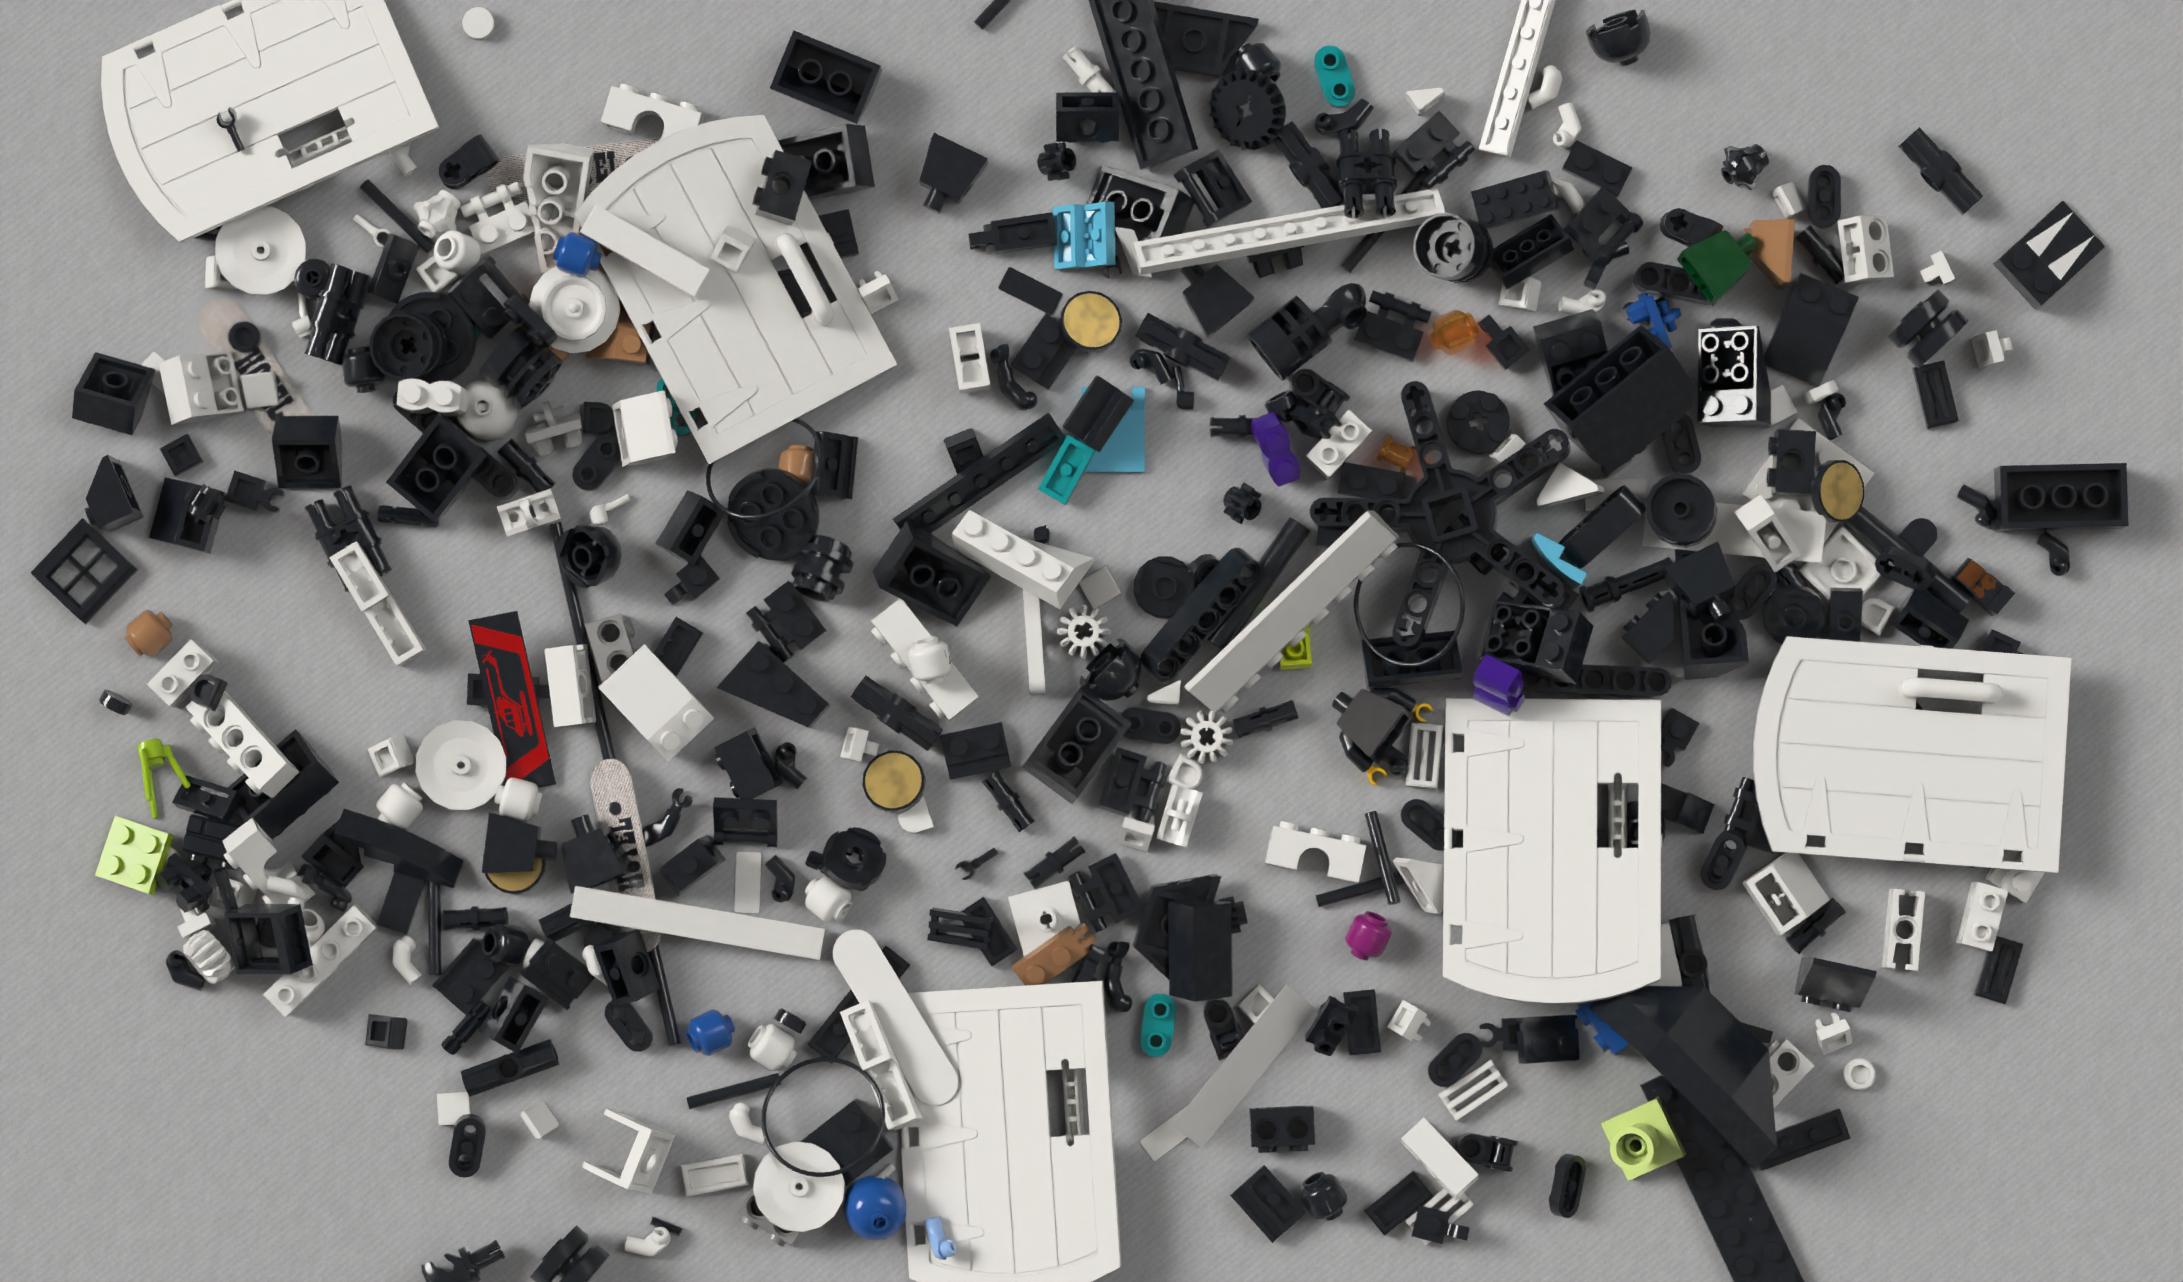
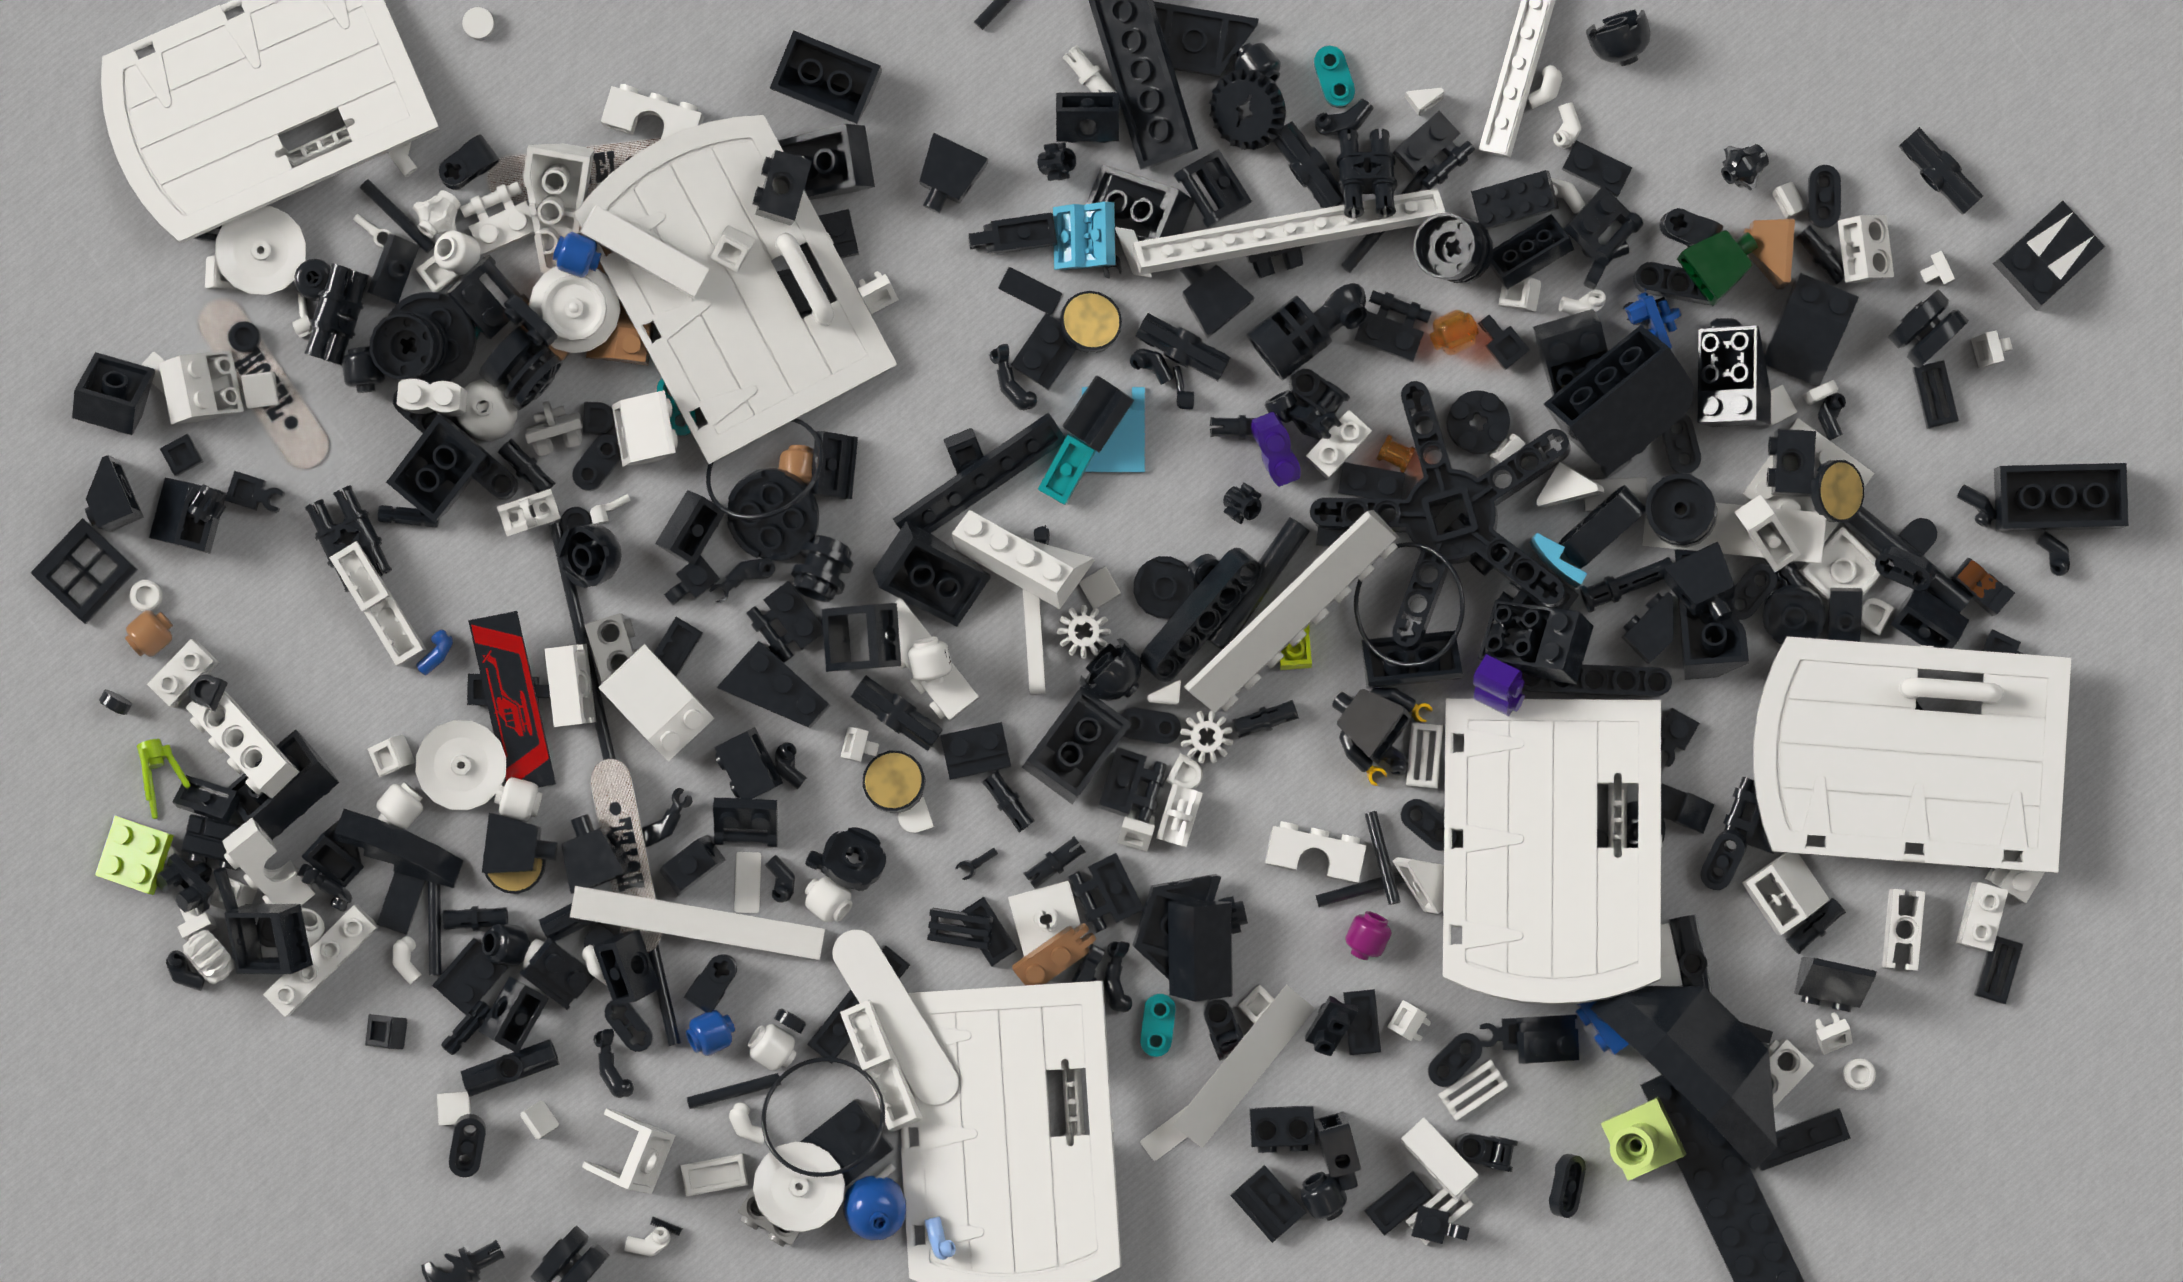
black hand [216,107,245,152] -> none
white arm [266,875,308,909] -> none
black slope [272,416,342,488] -> none
white brick [949,323,991,394] -> none
none -> white tile [130,580,163,611]
none -> blue arm [416,629,453,675]
none -> black tile [560,507,592,533]
none -> black arm [593,1029,634,1098]
none -> black piece [684,954,737,1013]
none -> black arm [709,558,776,603]
none -> black window [822,603,901,672]
none -> black torso [1314,1111,1361,1191]

